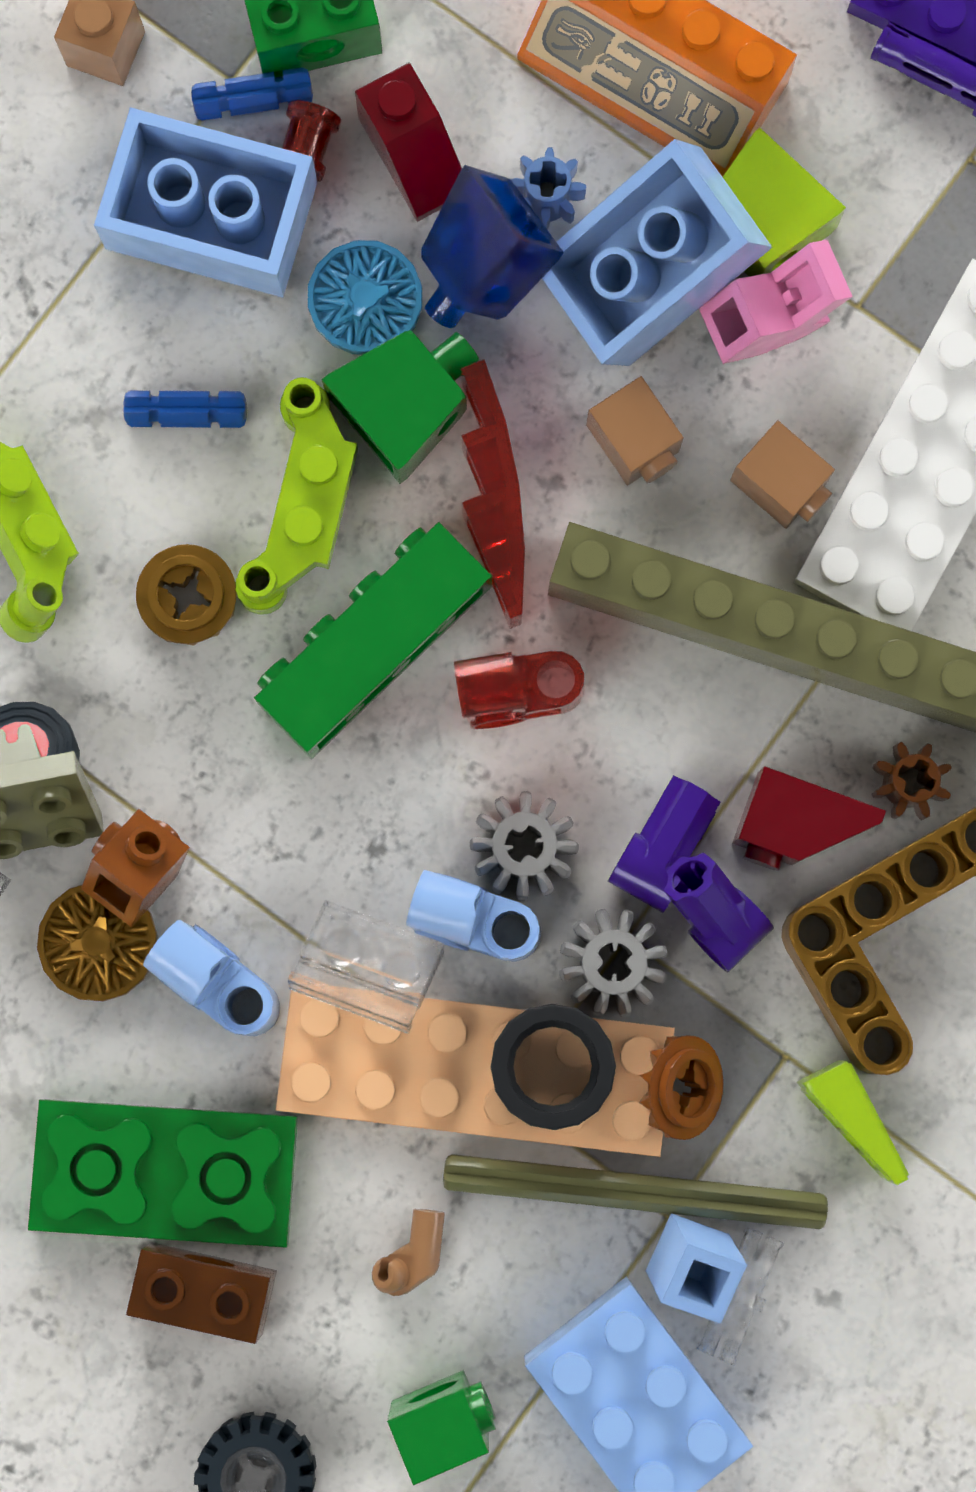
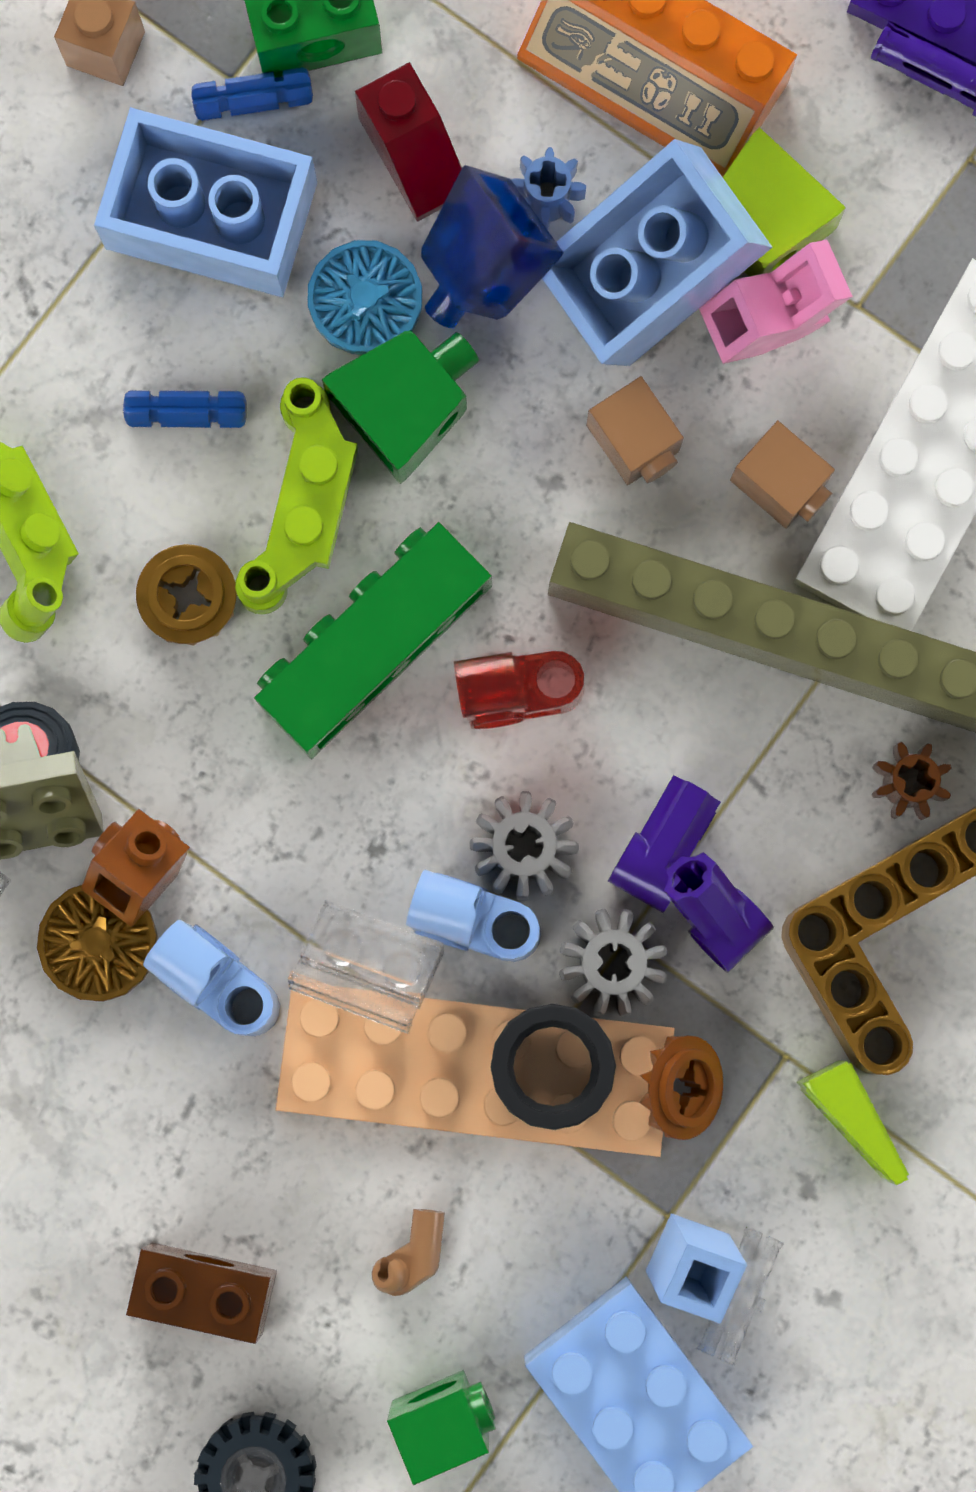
green piece [28,1099,298,1248] -> none
clear red bush [282,100,341,182] -> none
olive axle [443,1154,828,1229] -> none
clear red slope [461,359,525,629] -> none
dark red slope [732,766,886,871] -> none

